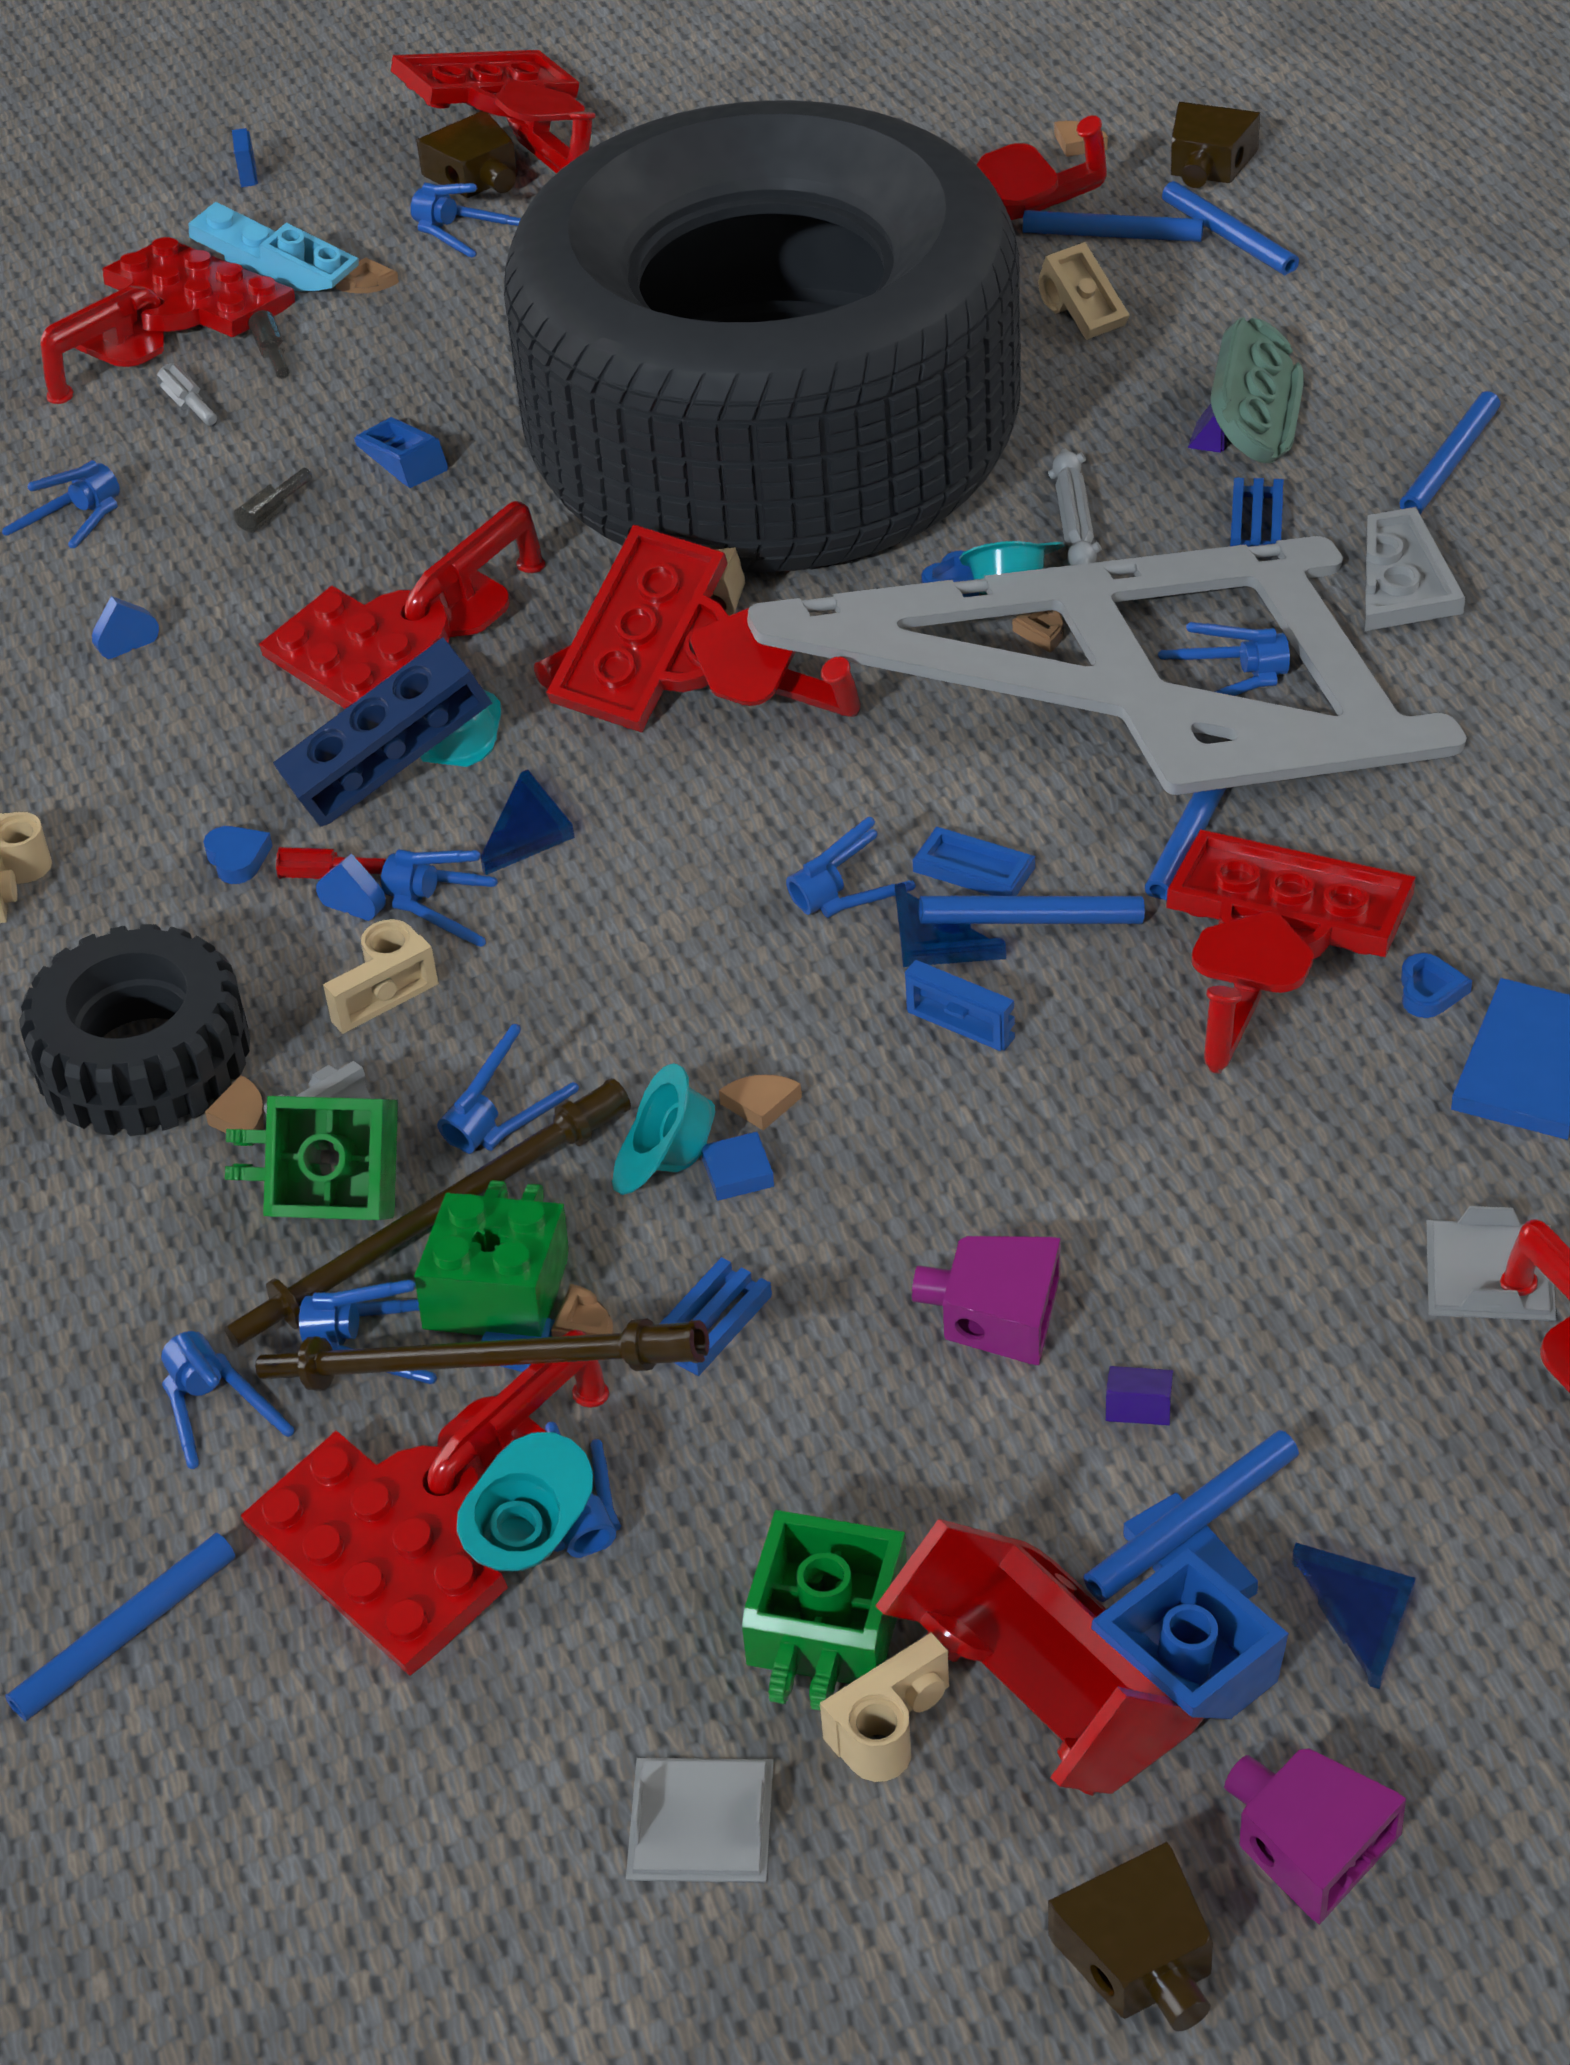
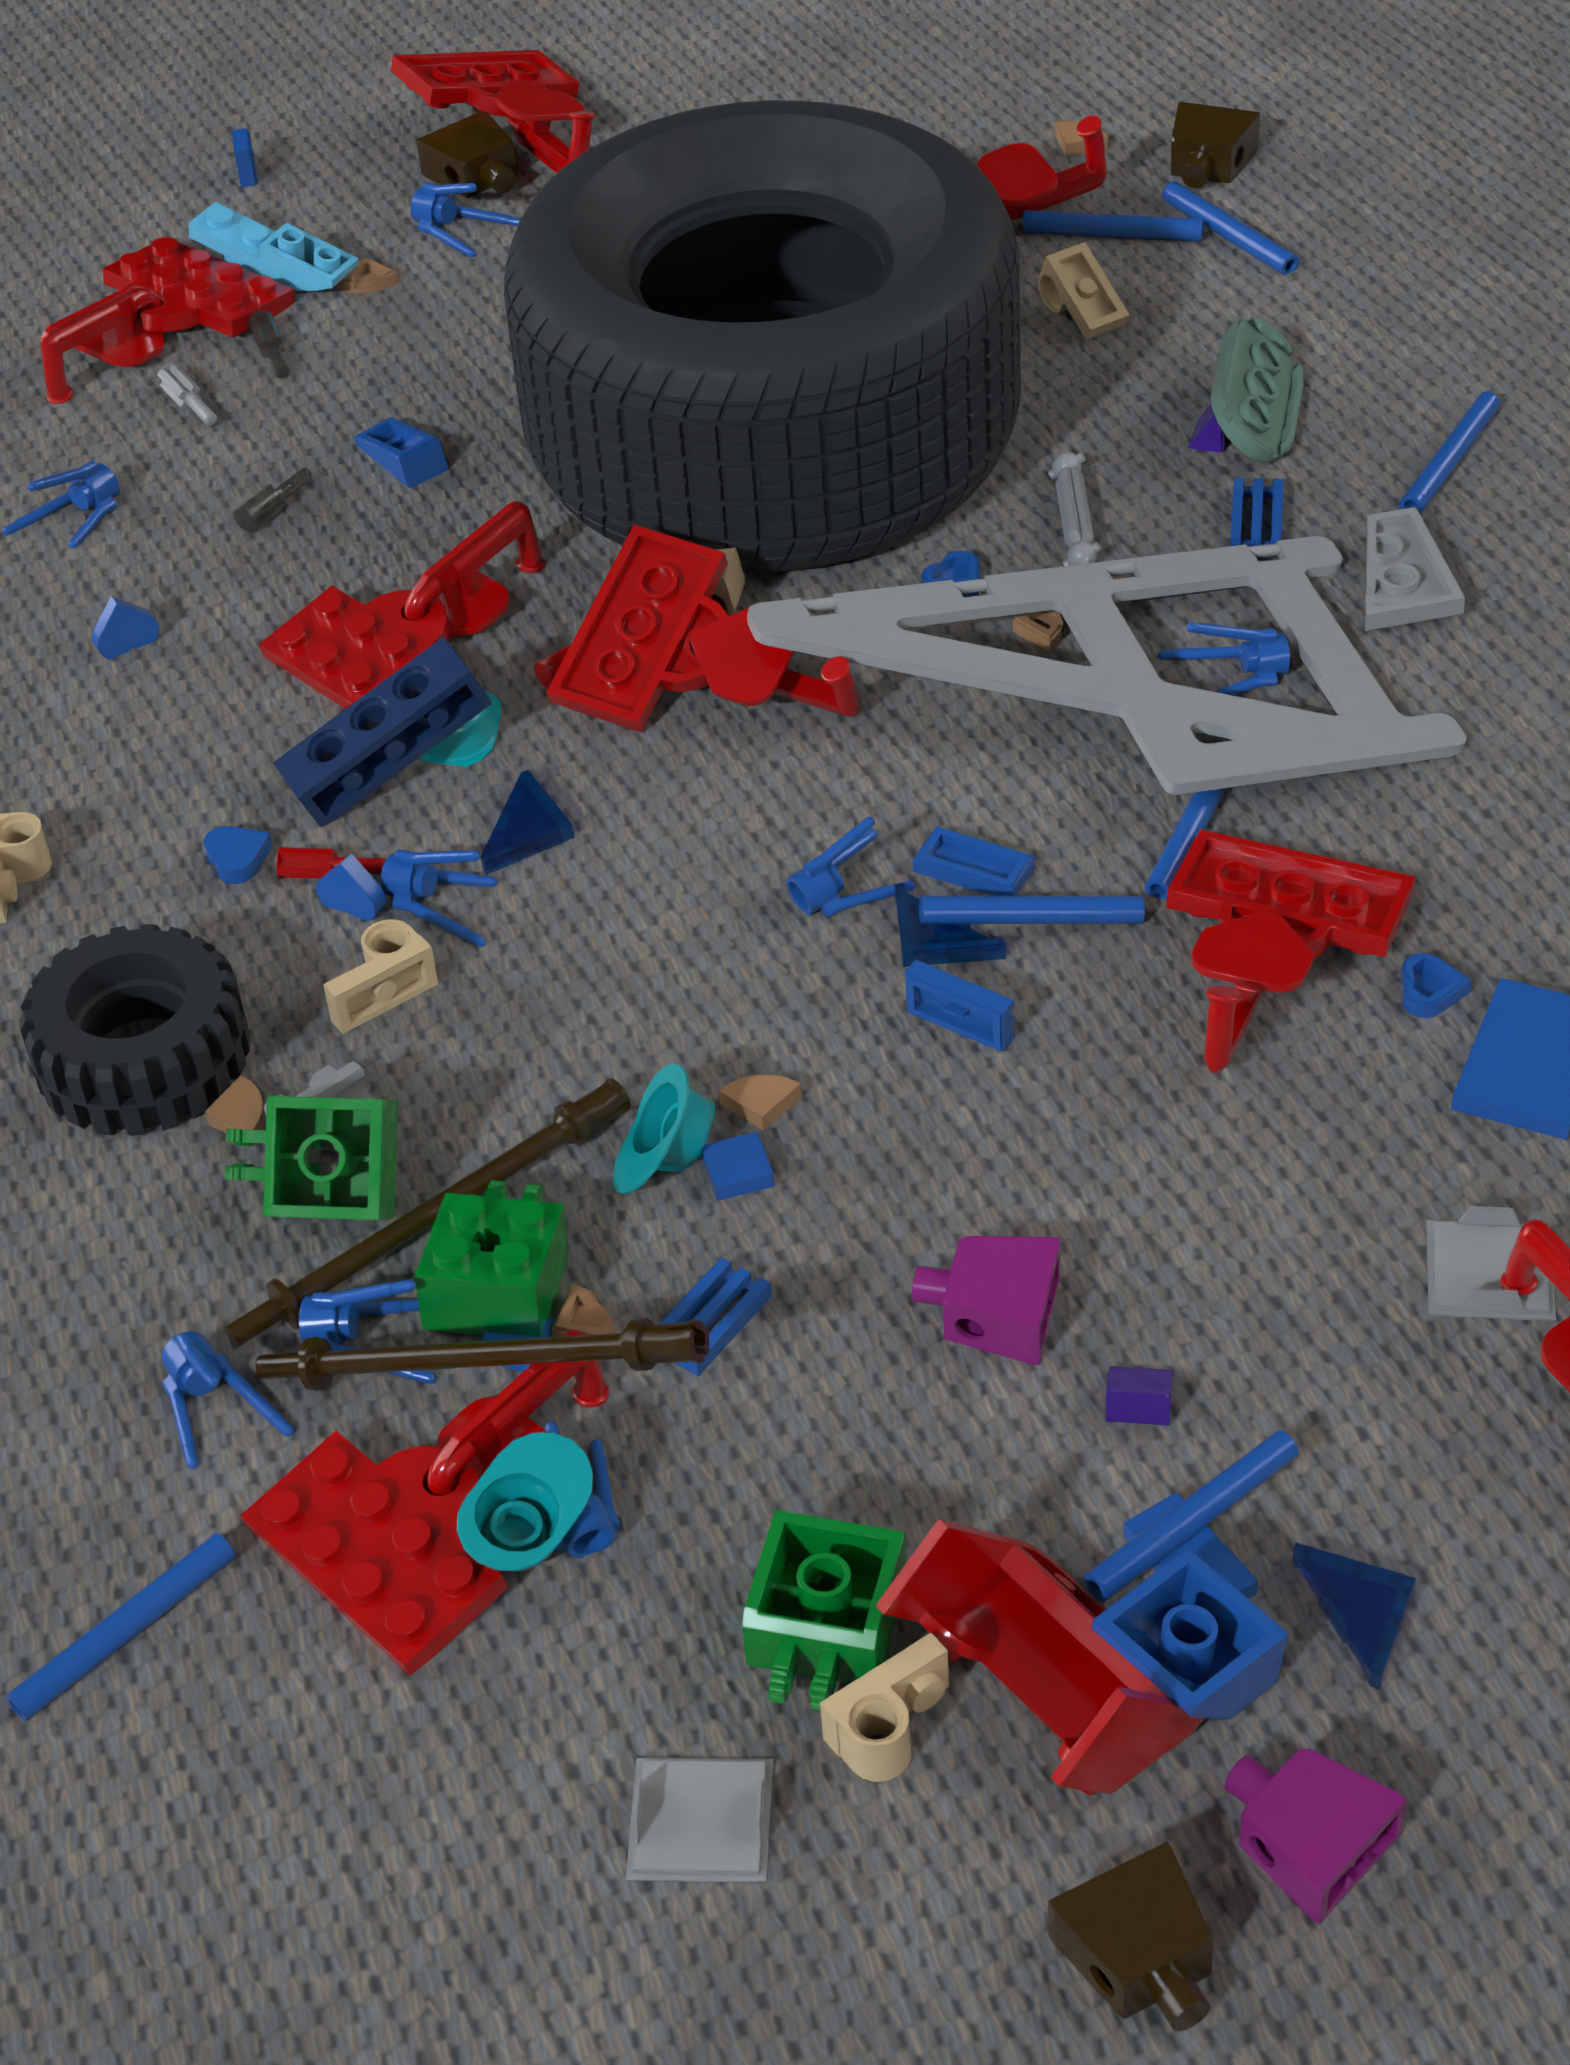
blue plant [437,1024,579,1154] -> none
teal piece [959,541,1065,595] -> none

